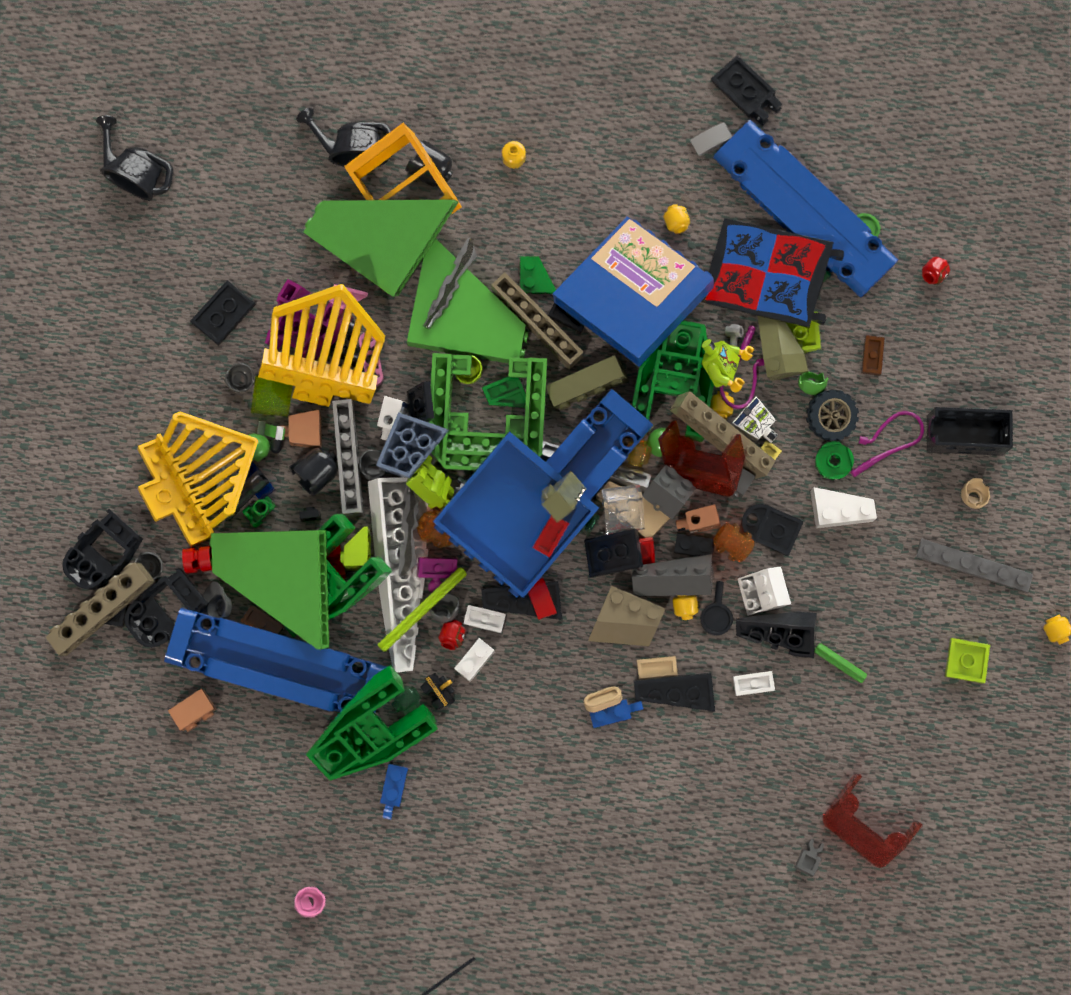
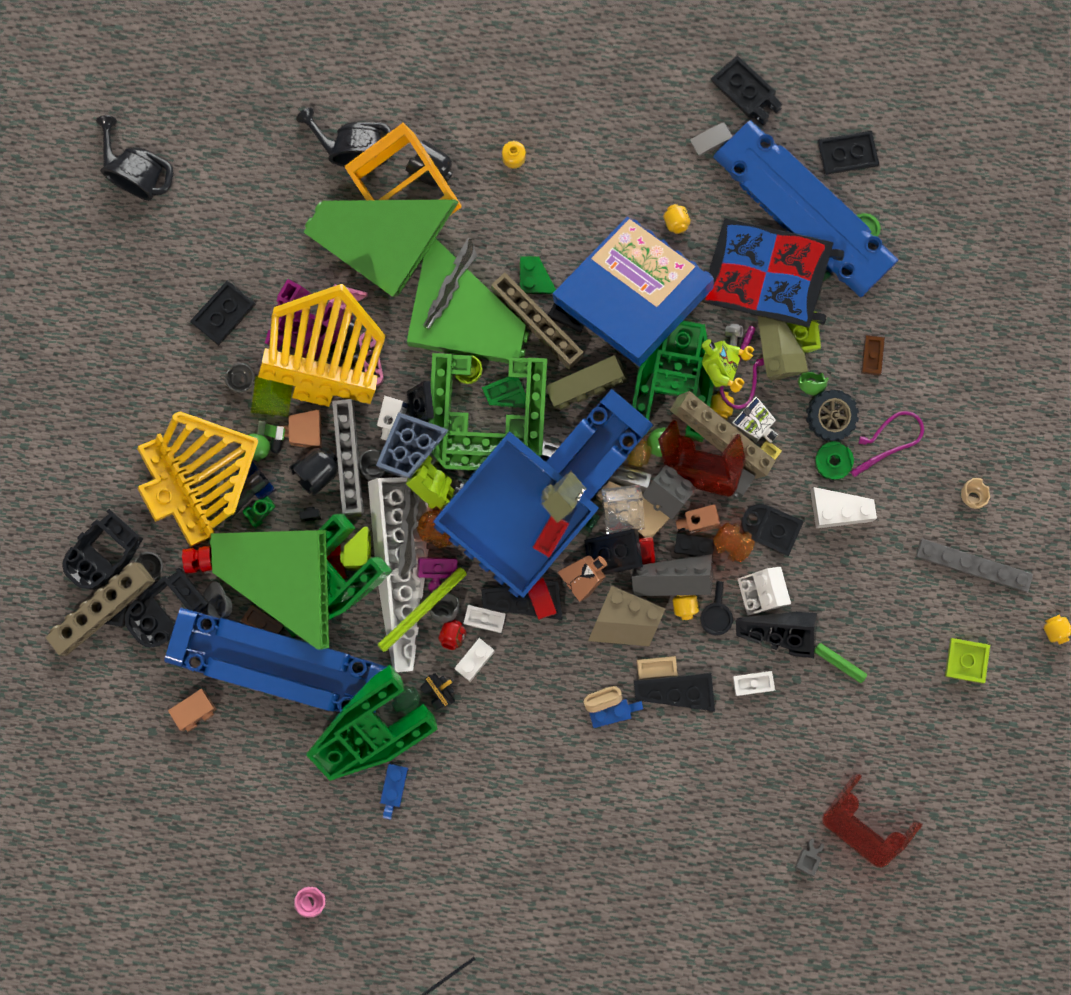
red head [922,257,950,285] -> none
black piece [927,407,1013,456] -> none
none -> nougat torso [558,556,607,602]
none -> black tile [817,130,880,175]

